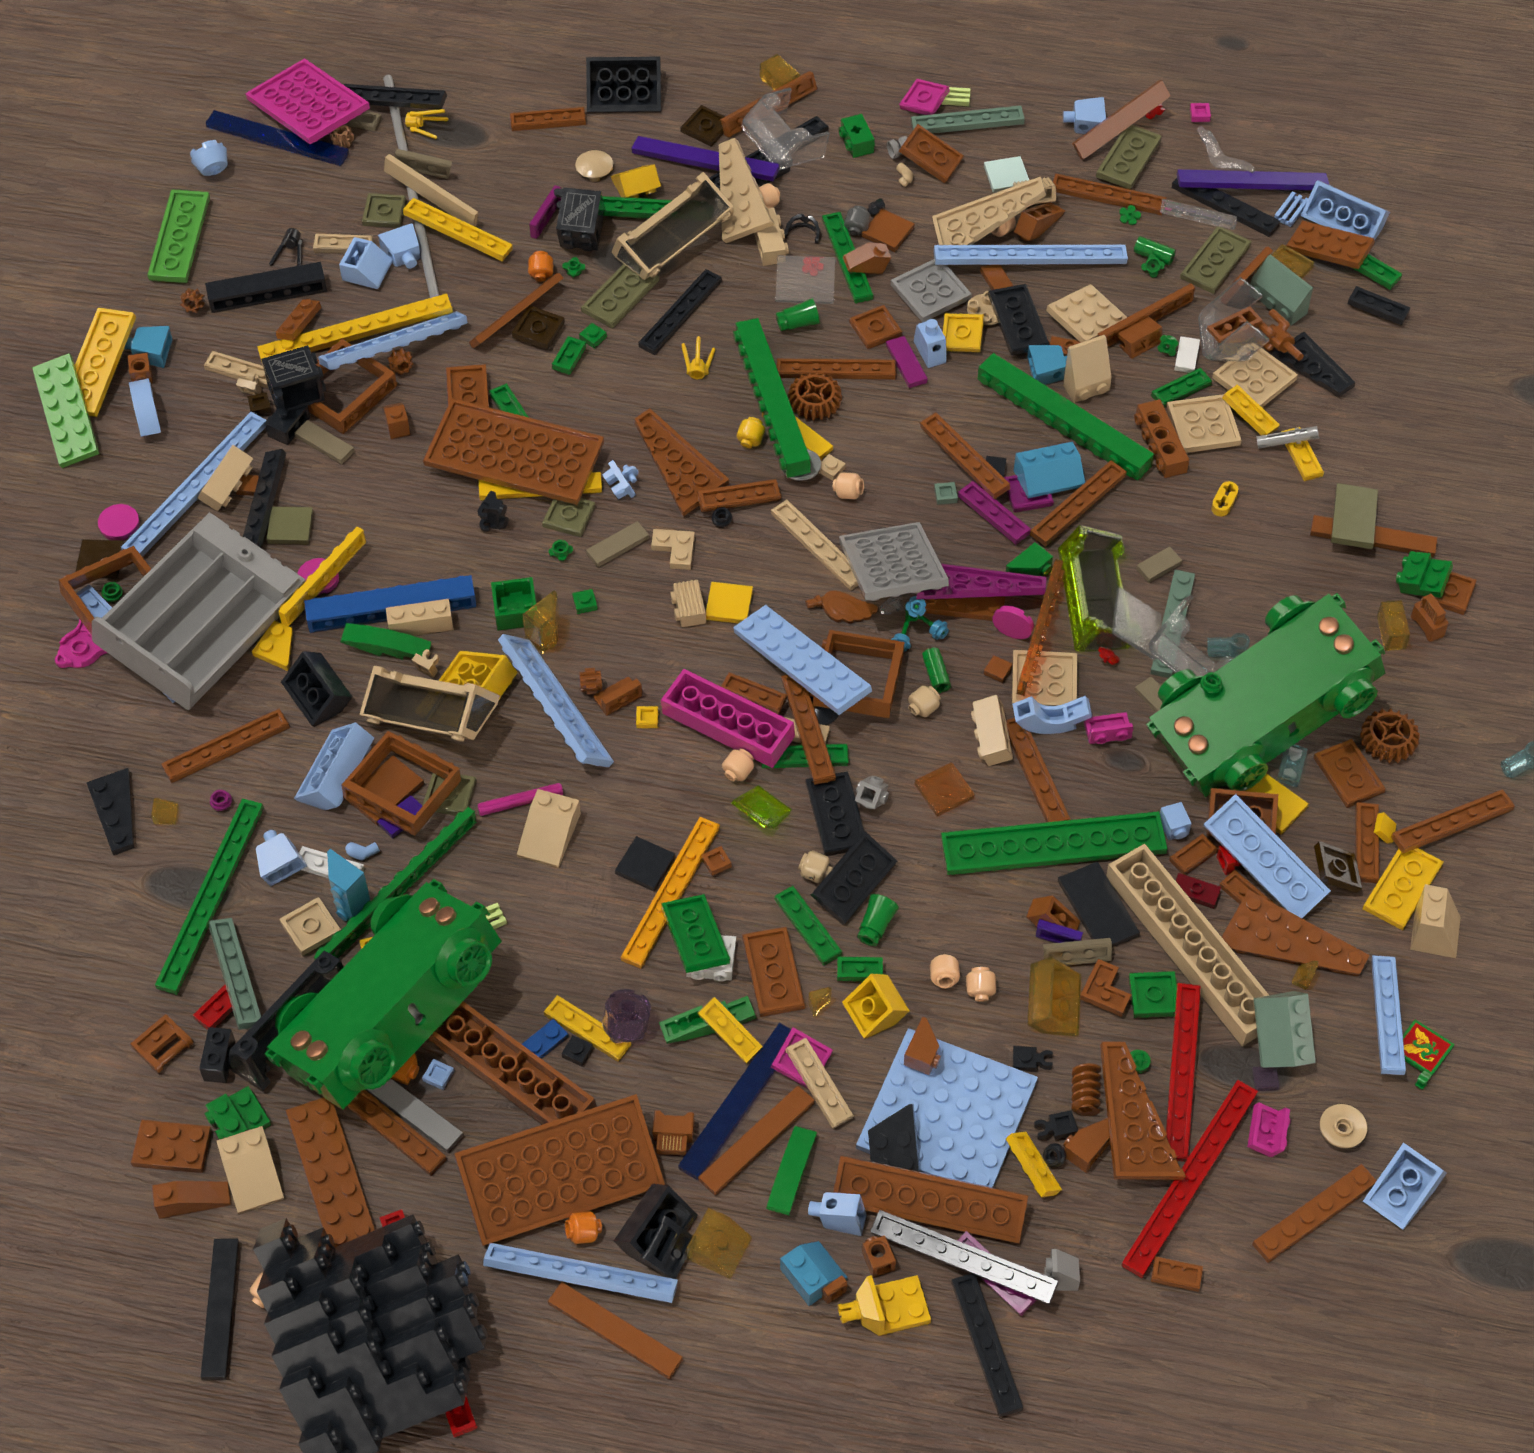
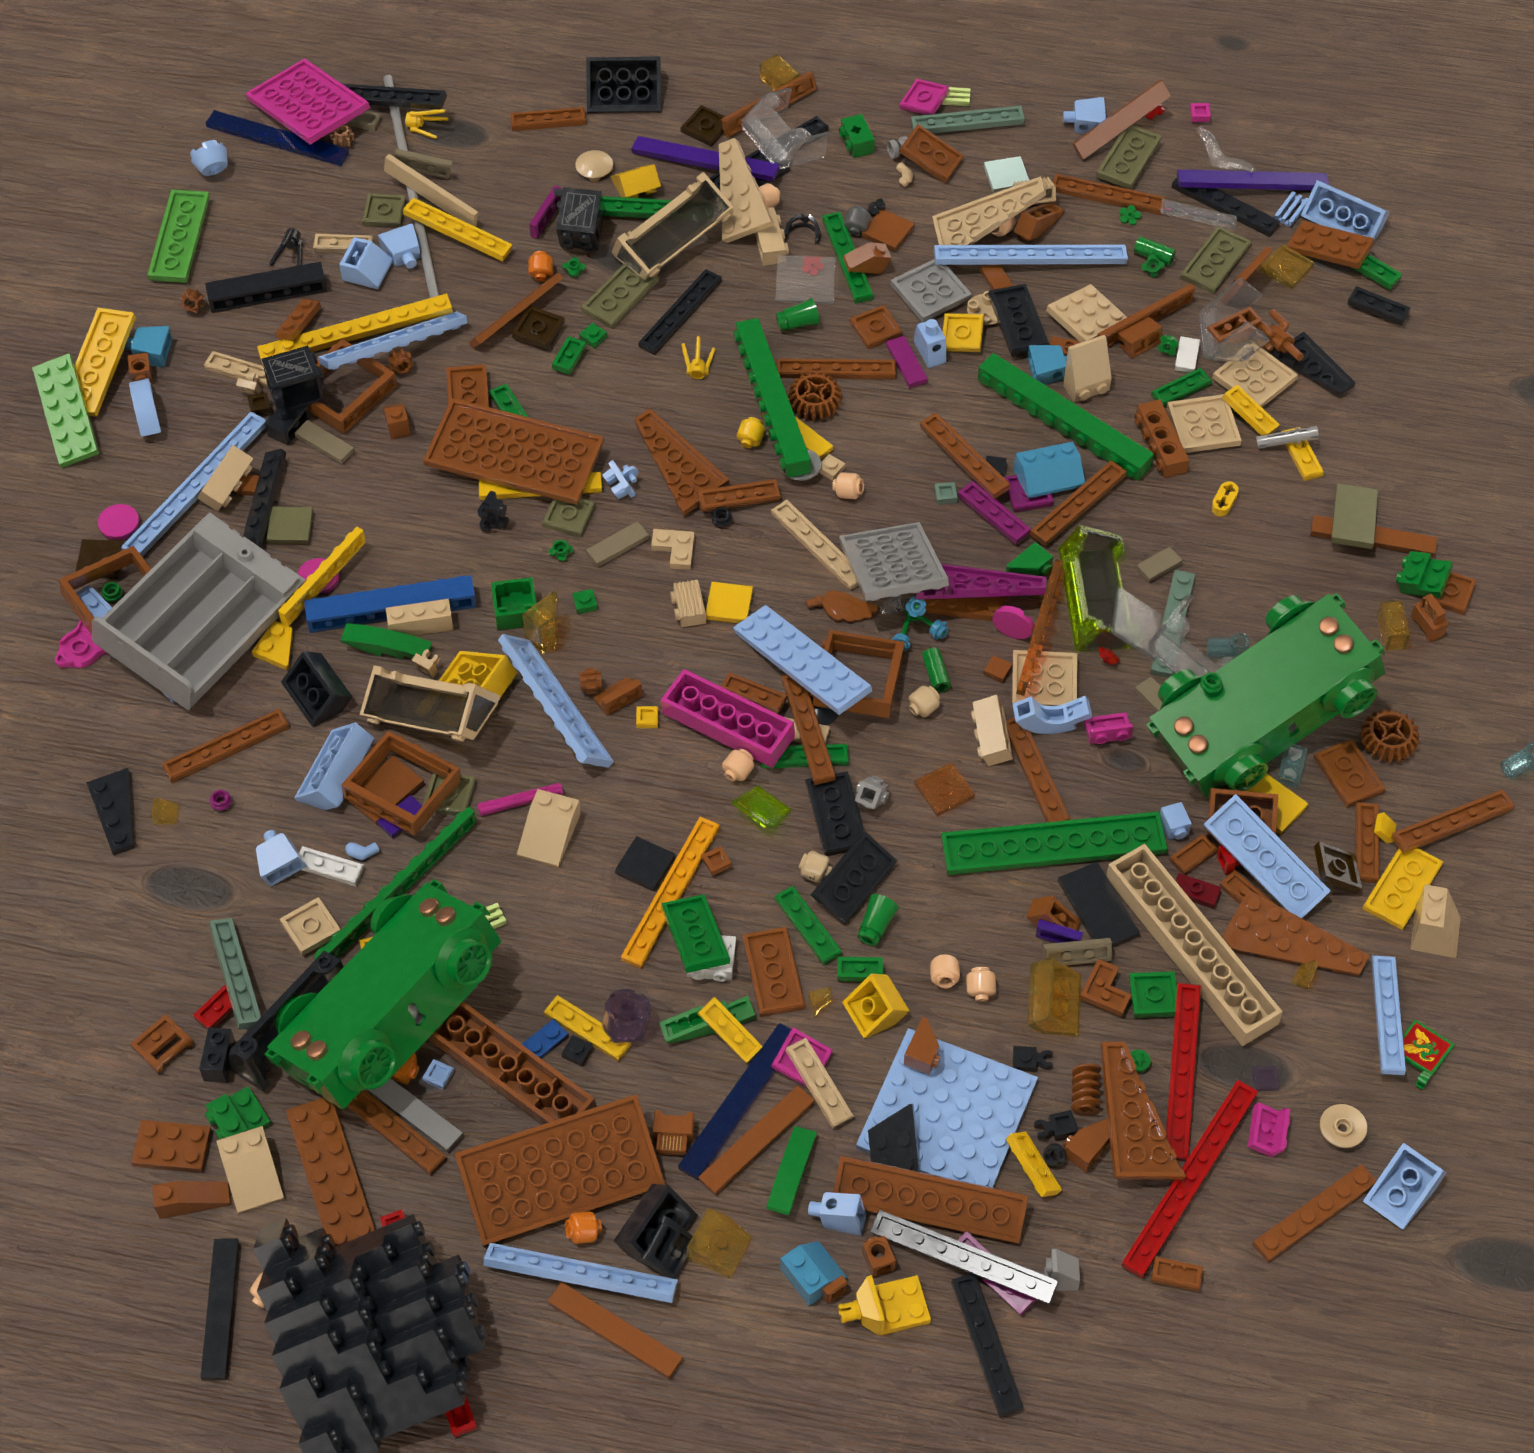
green plate [155,798,264,995] -> none
dark azure slope [327,849,371,921] -> none
sand green slope [1249,254,1313,325] -> none
sand green slope [1253,991,1316,1068] -> none

